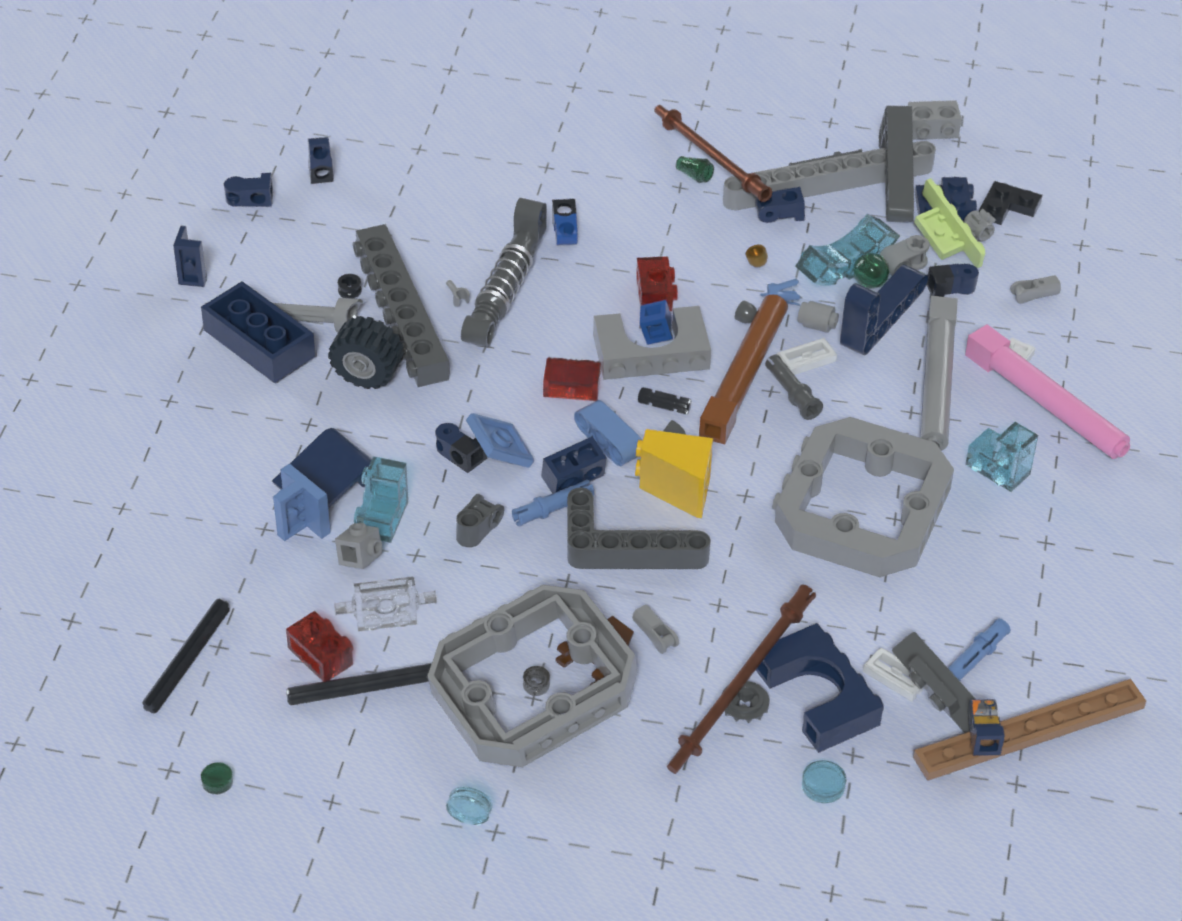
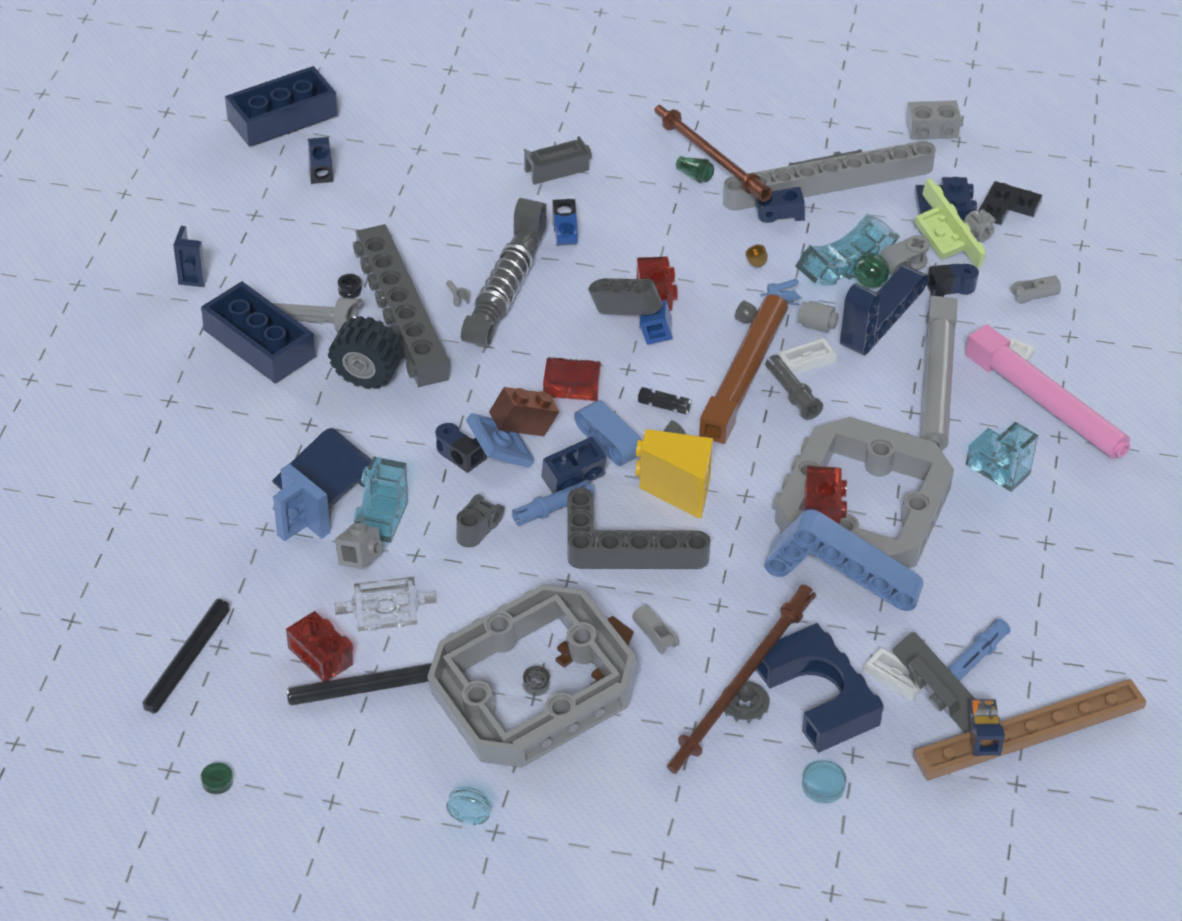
dark blue leg [224,173,273,207] -> none
light grey arch [593,306,711,380] -> none
dark grey beam [879,105,914,222] -> none
none -> dark blue brick [225,66,338,146]
none -> copper brick [489,387,559,436]
none -> dark grey window [524,136,592,185]
none -> dark grey beam [588,278,663,315]
none -> medium blue beam [764,509,924,611]
none -> clear red brick [805,466,847,524]

